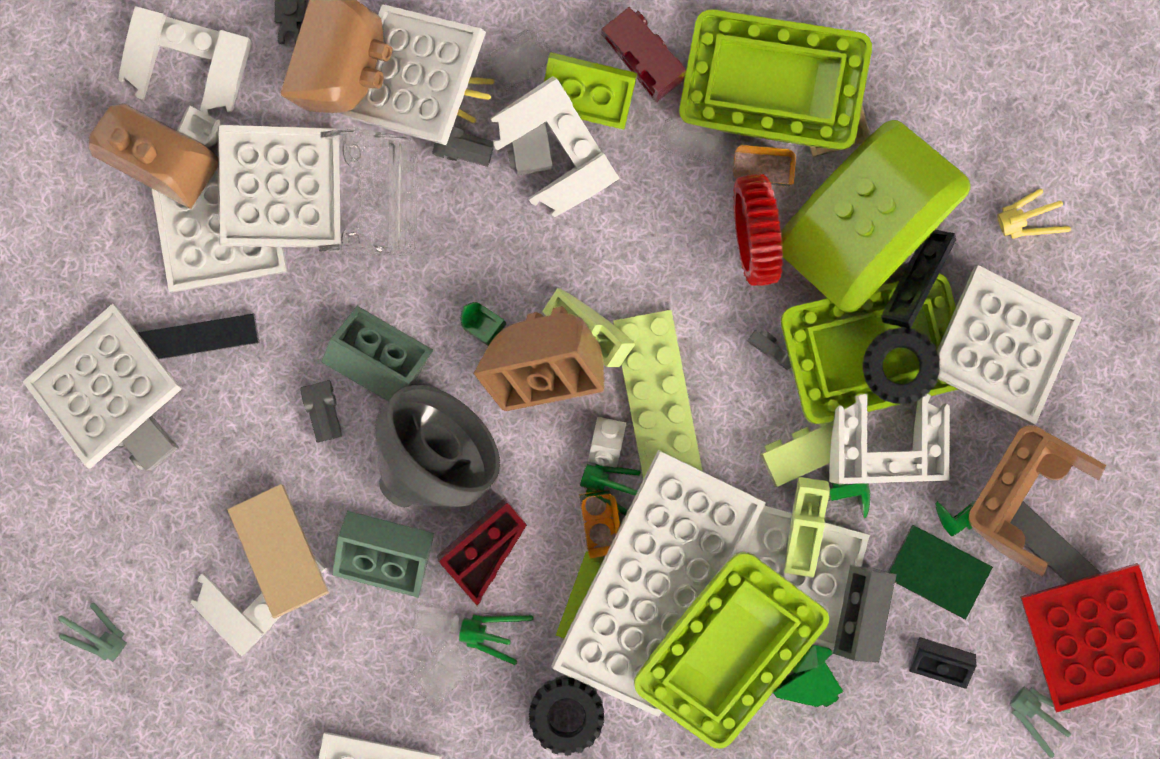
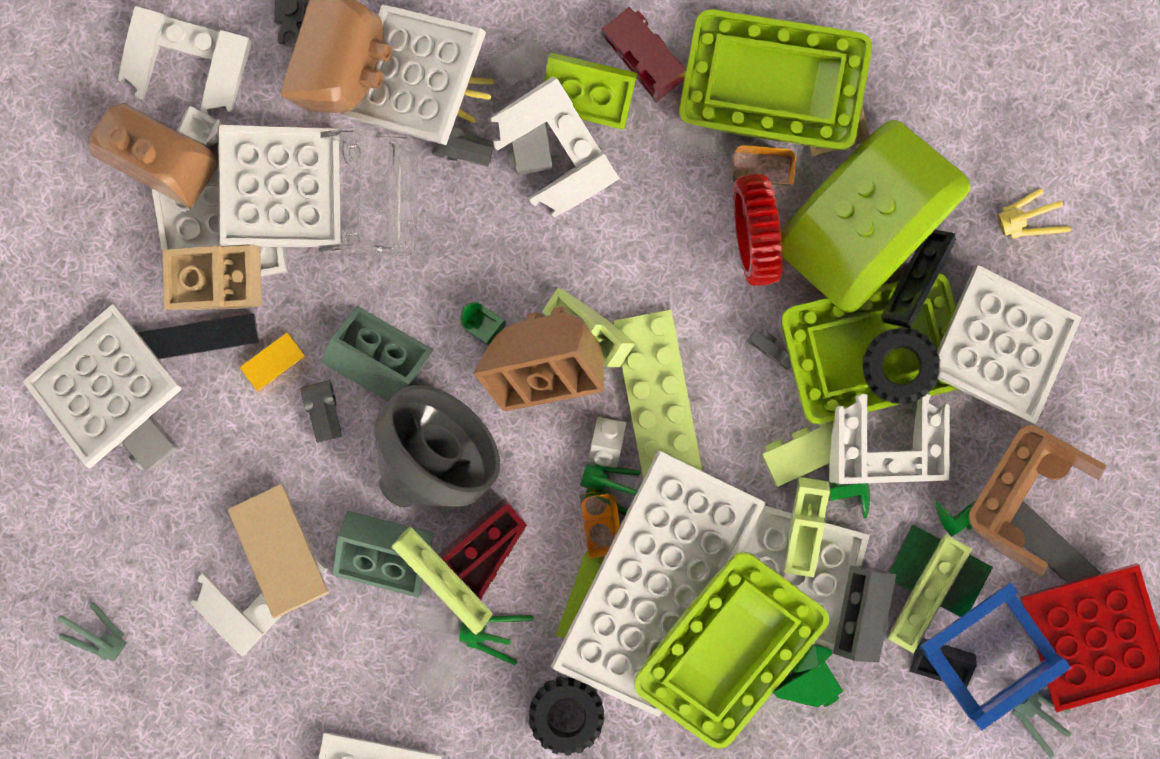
none -> tan slope [162,245,262,310]
none -> yellow tile [239,332,306,392]
none -> yellowish green tile [391,527,493,634]
none -> yellowish green tile [886,534,972,654]
none -> blue piece [919,582,1071,731]

